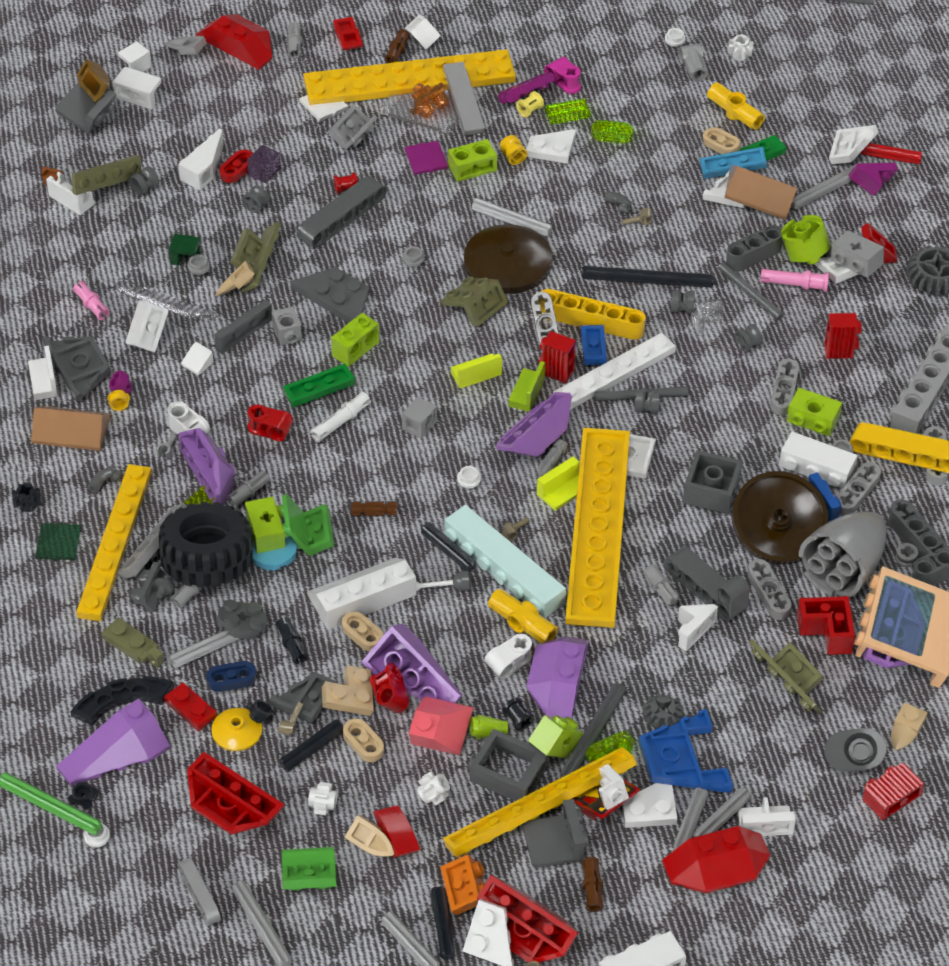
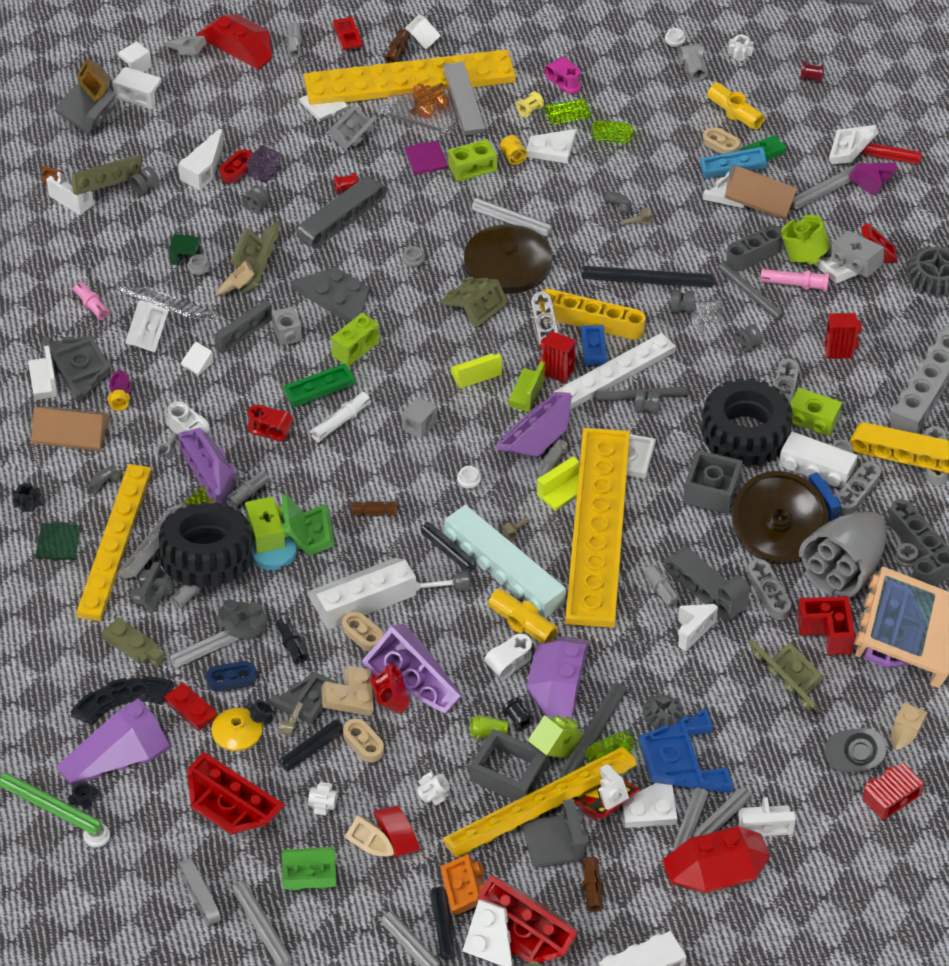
coral slope [409,696,474,756] -> none
magenta hinge [498,72,555,104] -> none
none -> black tyre [701,378,793,466]
none -> dark red bush [800,61,825,83]

